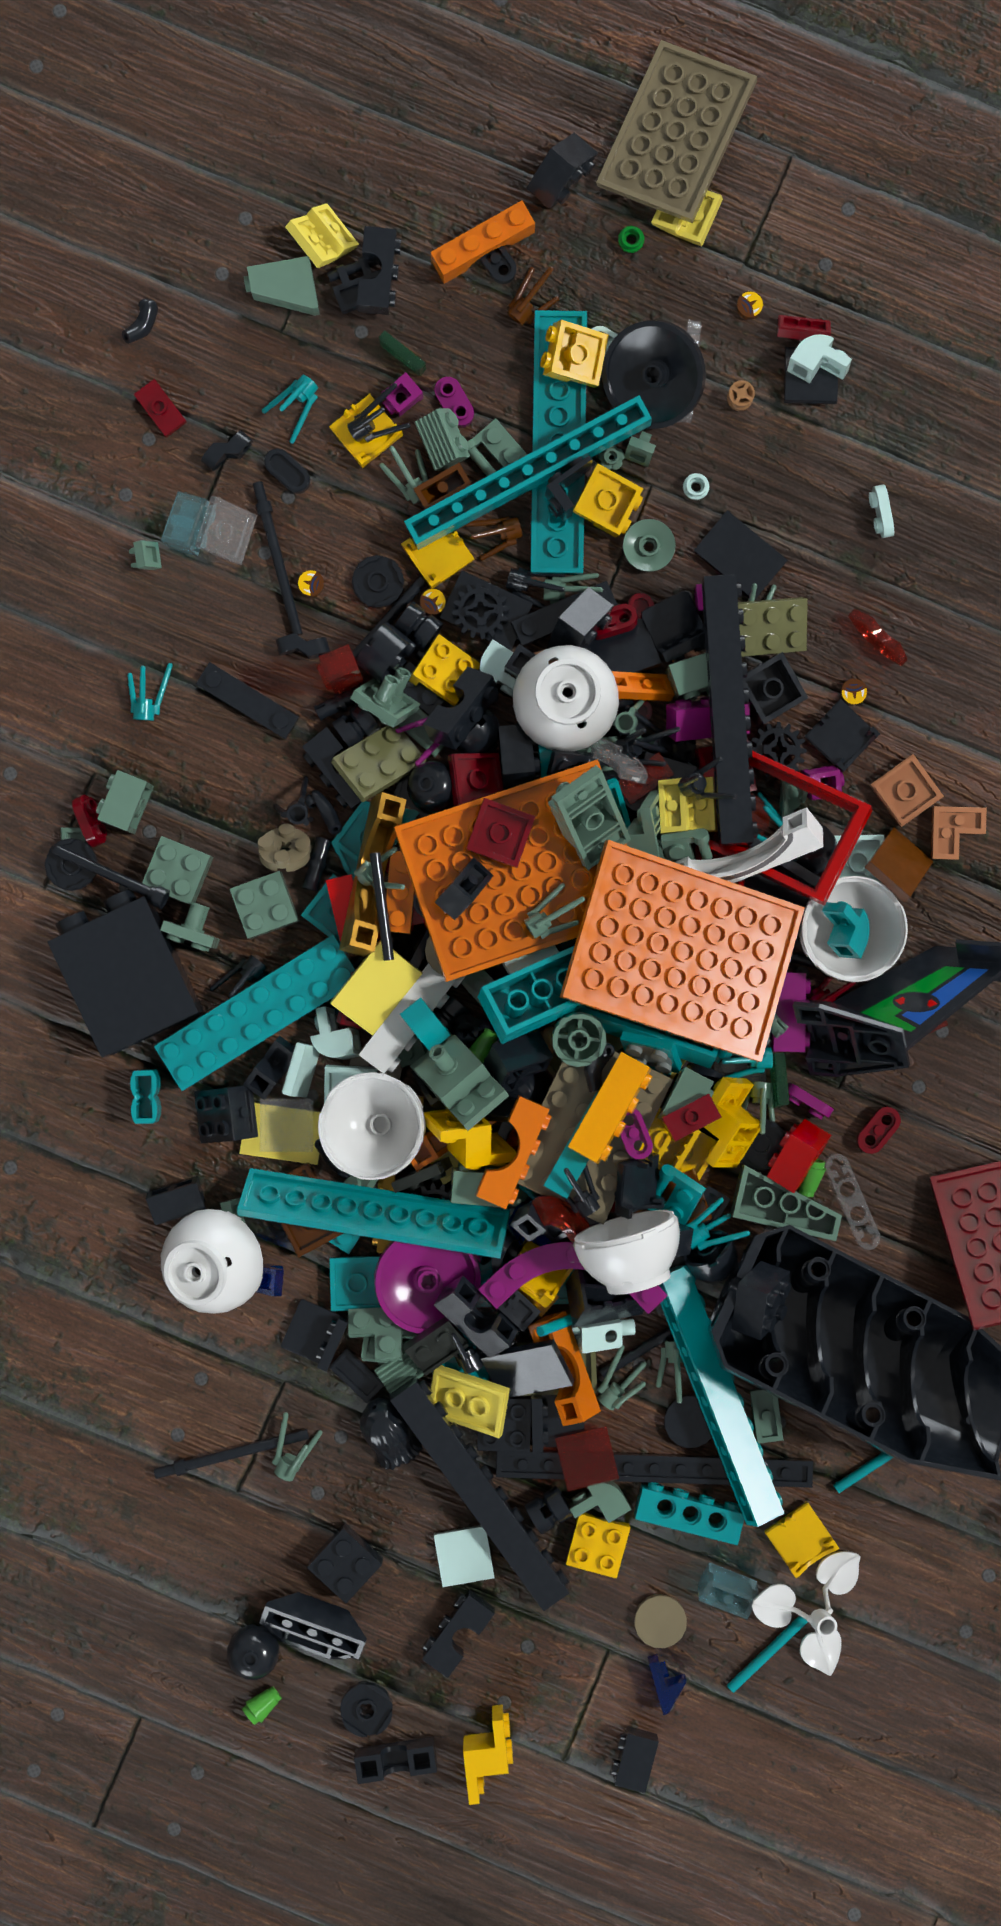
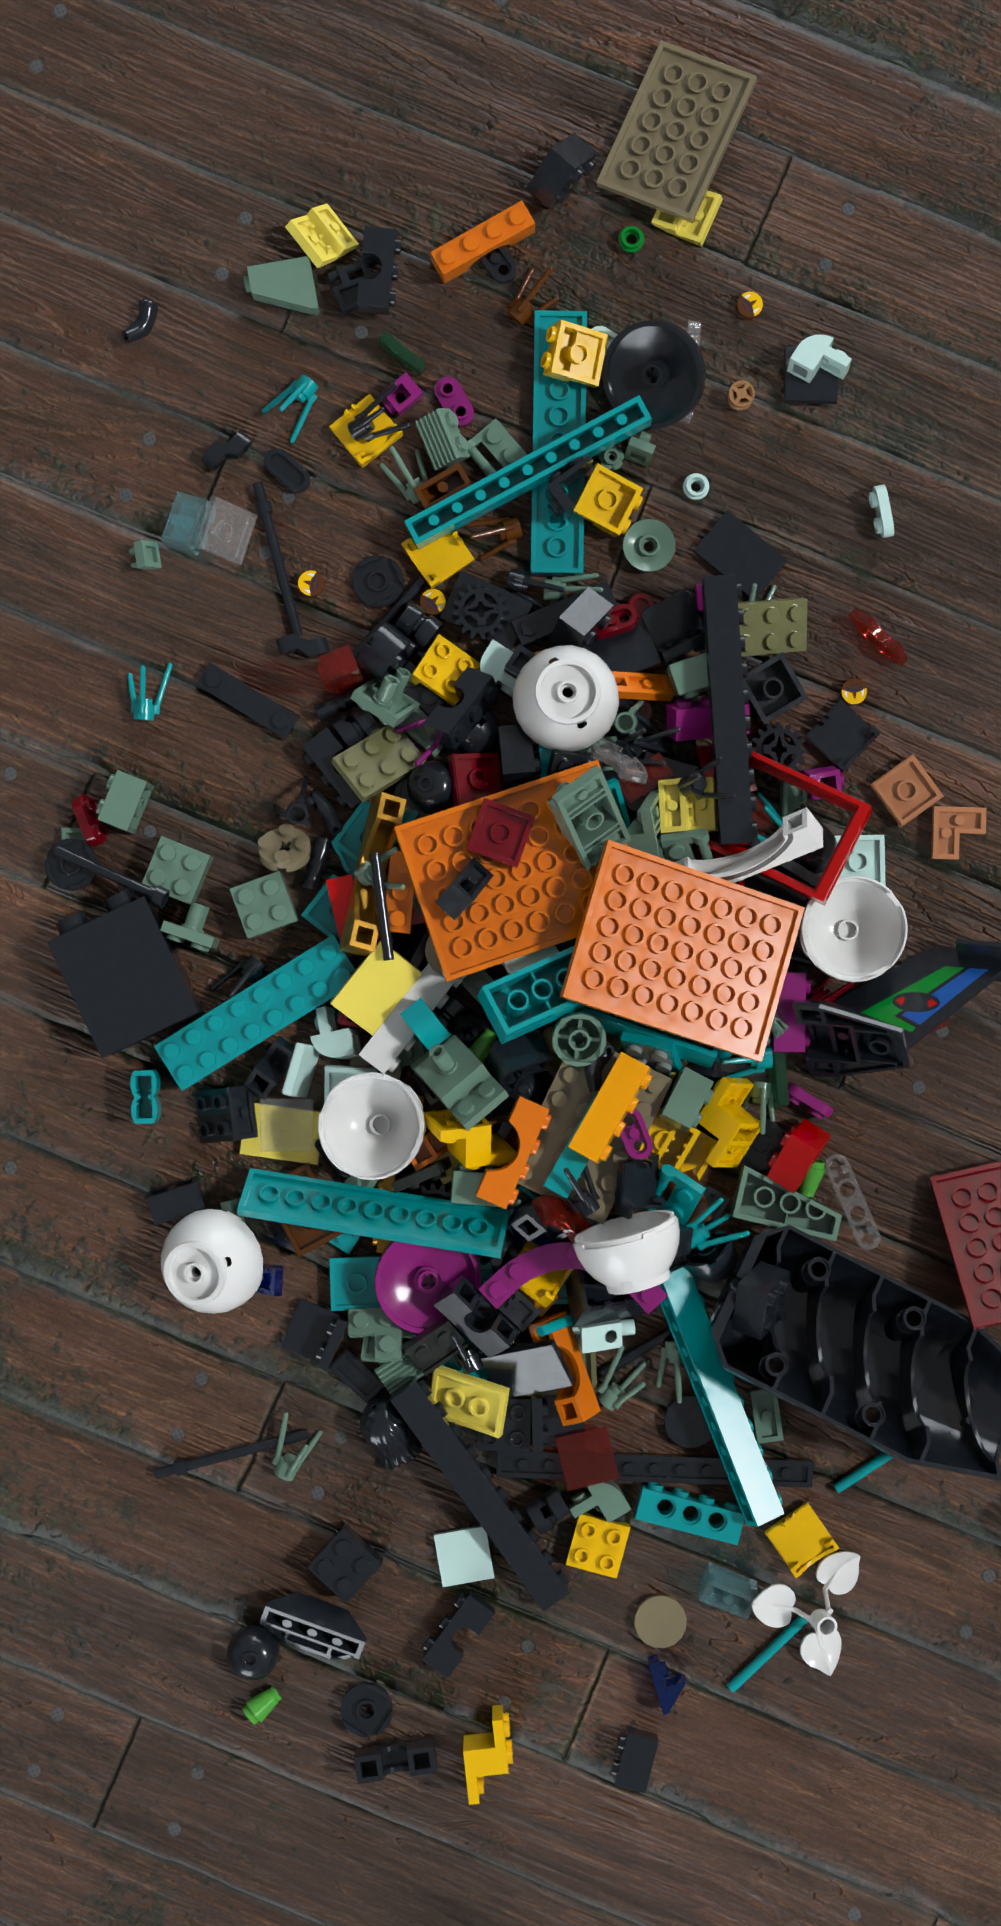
dark red plate [134,379,187,438] -> none
sand green plant [524,883,585,939] -> none
dark red plate [661,1094,722,1143] -> none
dark red plate [777,315,831,342] -> none
teal brick [822,901,870,959] -> none
dark red plate [856,1107,901,1154] -> none
reddish brown tile [865,827,933,902] -> none

